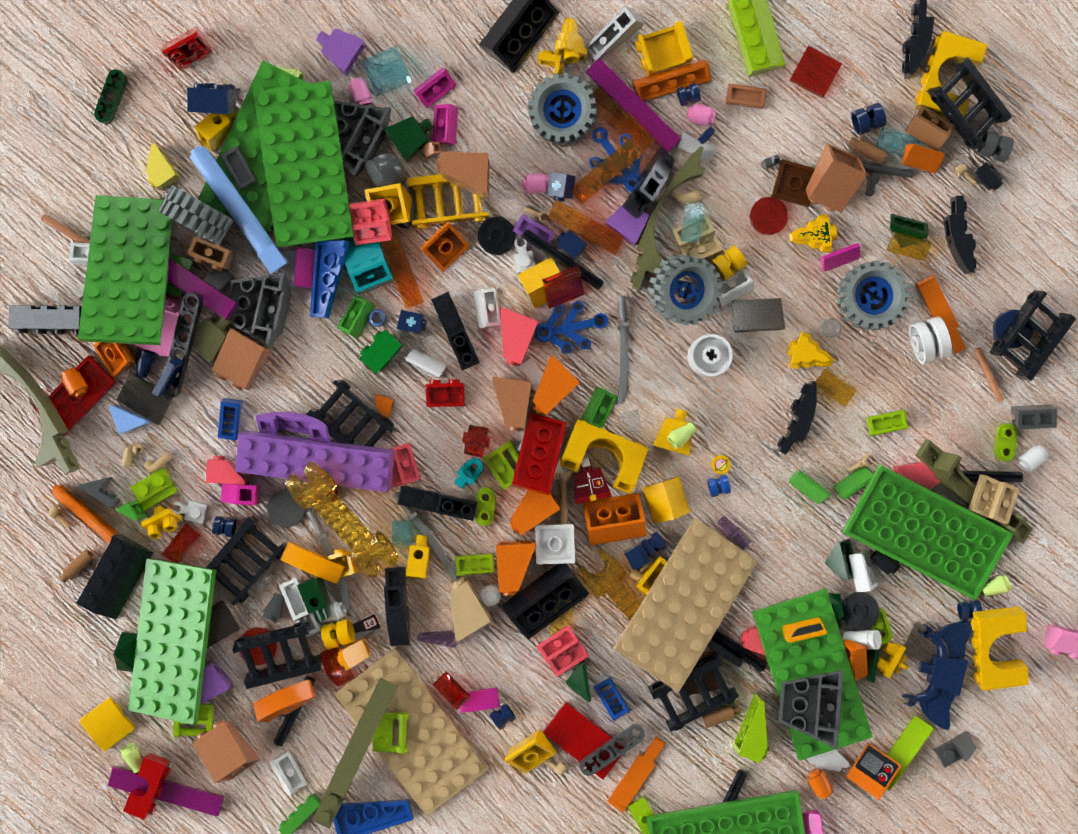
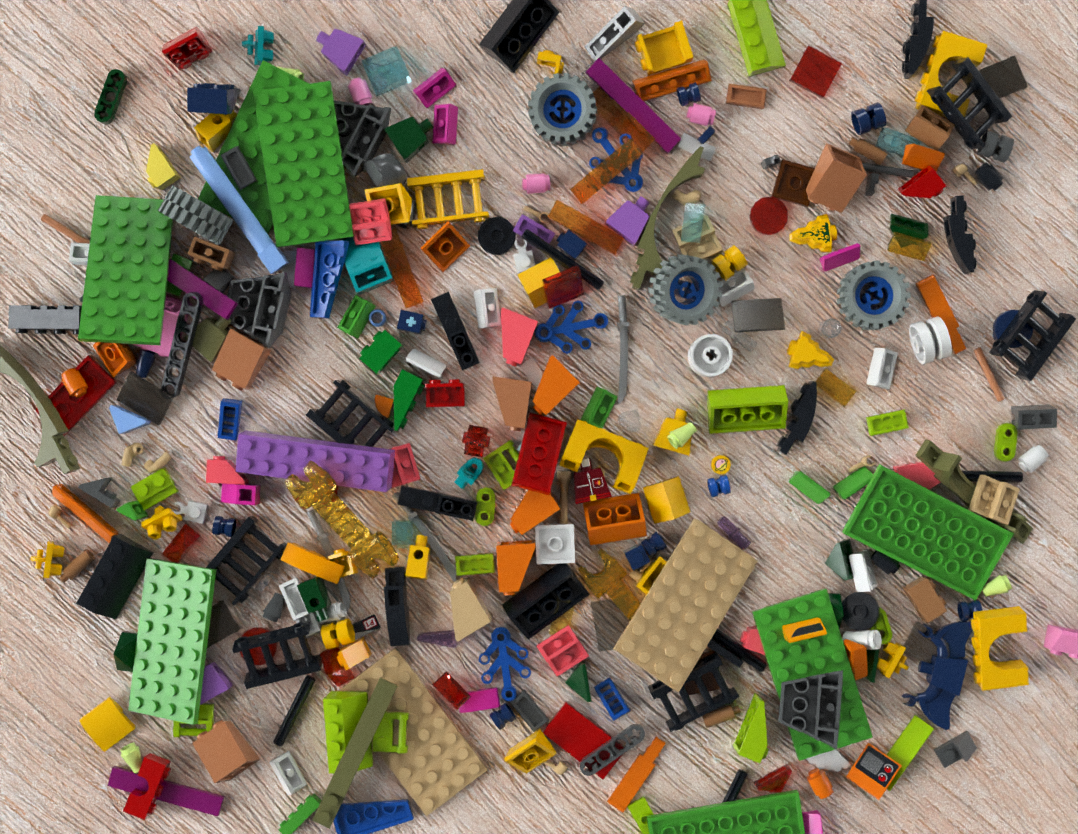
dark blue tile [152,358,183,397] -> none
orange slope [253,680,315,722] -> none
medium lavender slope [255,412,330,443] -> none
dark grey tile [267,490,306,527] -> none
nougat piece [423,142,441,159] -> none
nougat slope [437,151,490,199] -> none
white brick [481,584,501,606] -> none
brick [547,172,576,202] -> none
yellow rock [555,17,587,64] -> none
black slope [622,147,675,219] -> none
none -> yellow hips [30,541,64,578]
none -> teal hips [242,26,274,66]
none -> lime slope [323,691,373,774]
none -> green slope [393,369,425,431]
none -> blue plant [479,627,531,701]
none -> dark grey tile [510,690,549,732]
none -> clear smoke piece [590,597,629,652]
none -> lime slope [707,385,788,434]
none -> clear red slope [754,764,792,793]
none -> white slope [867,348,898,390]
none -> red slope [897,165,946,198]
none -> medium nougat brick [902,576,947,623]
none -> clear smoke piece [978,56,1028,99]

